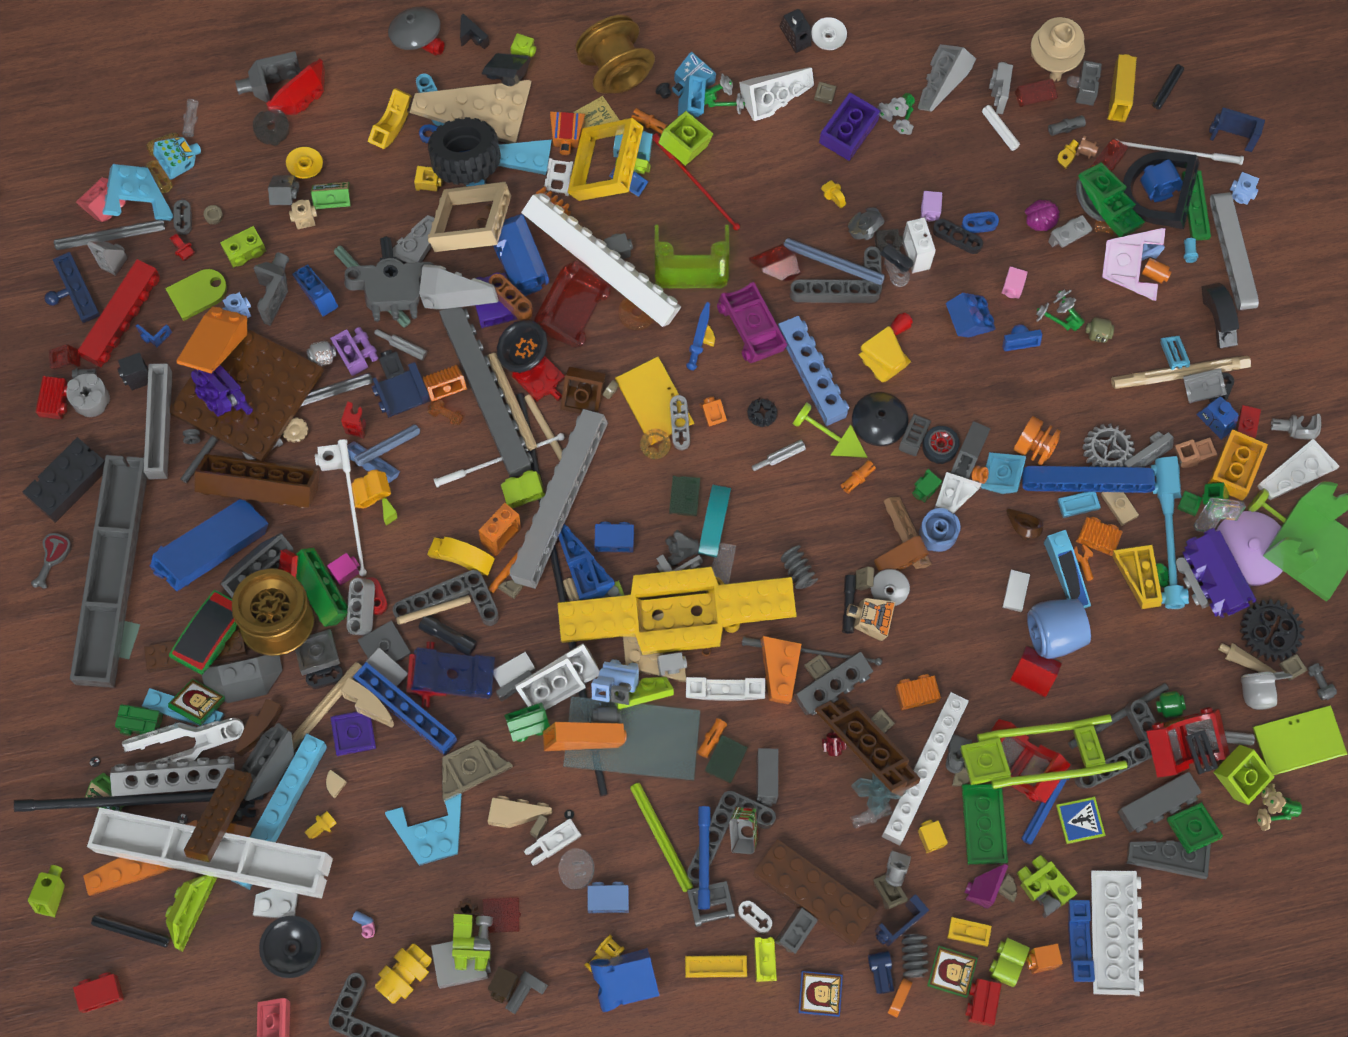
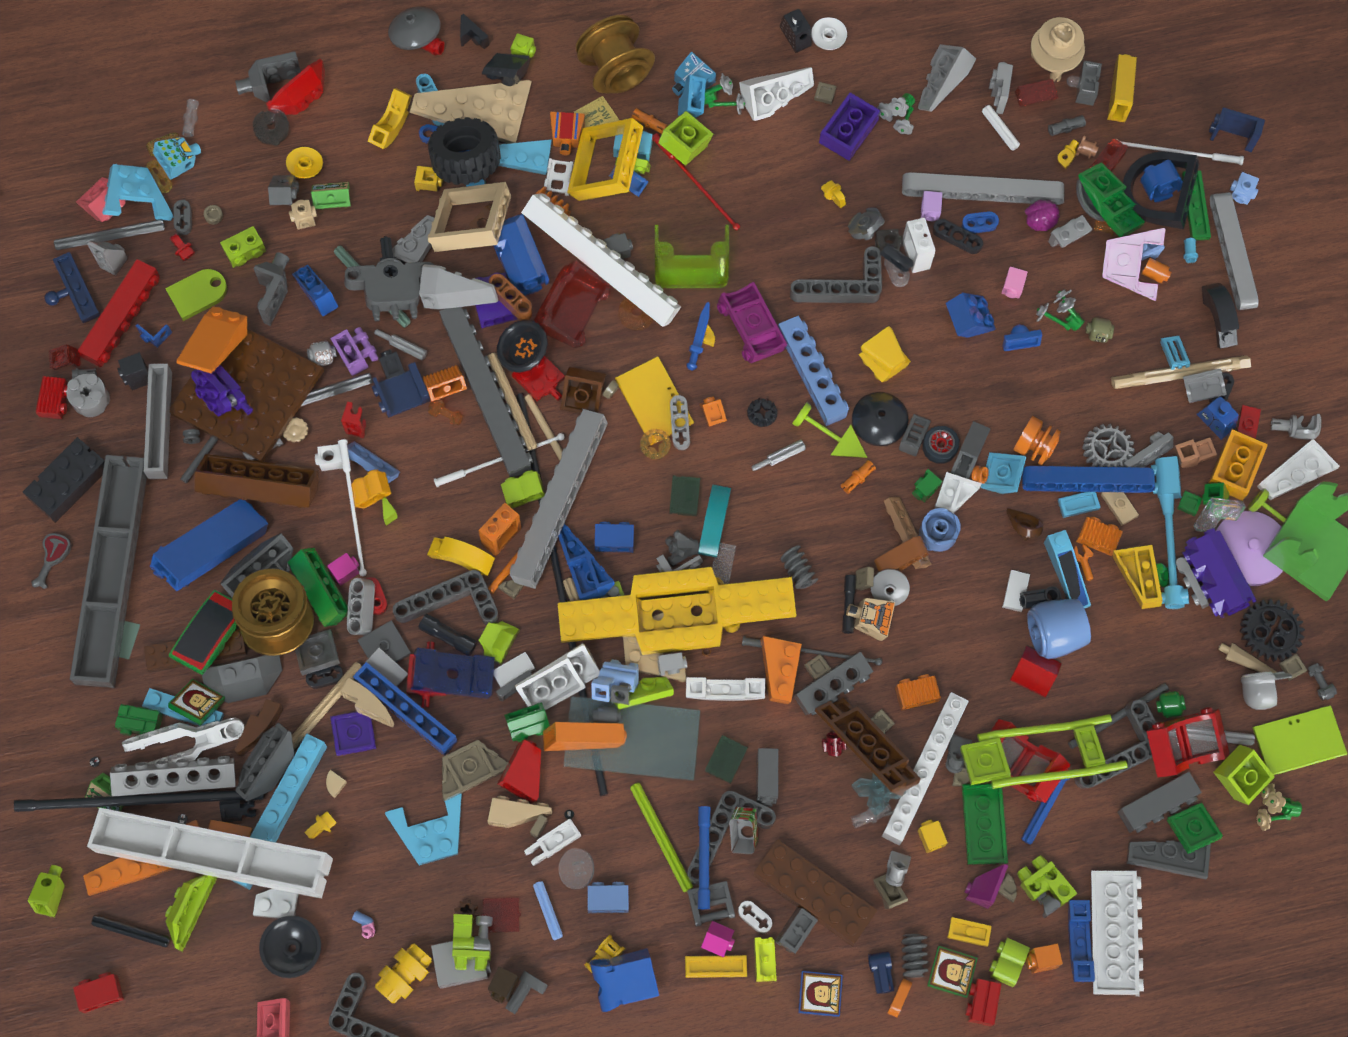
reddish brown piece [184,768,253,862] -> none
light blue brick [222,292,251,318] -> none
red plate [279,549,298,578] -> none
sand blue axle [354,424,420,466] -> none
tan bar [396,595,471,625] -> none
black piece [656,83,671,99] -> none
orange pin [697,718,727,758] -> none
clear red slope [749,244,801,281] -> none
sand blue axle [784,238,885,285] -> none
dark blue panel [875,894,929,947] -> none
red cone [890,313,913,336] -> none
piece [1056,797,1106,844] -> none
black axle [1152,64,1184,110] -> none
black tile [1185,730,1218,774] -> none
none -> lime slope [479,621,519,665]
none -> red slope [497,740,541,804]
none -> light blue axle [533,881,563,940]
none -> dark pink brick [701,921,735,957]
none -> light grey beam [902,173,1064,205]
none -> black piece [1019,586,1061,609]

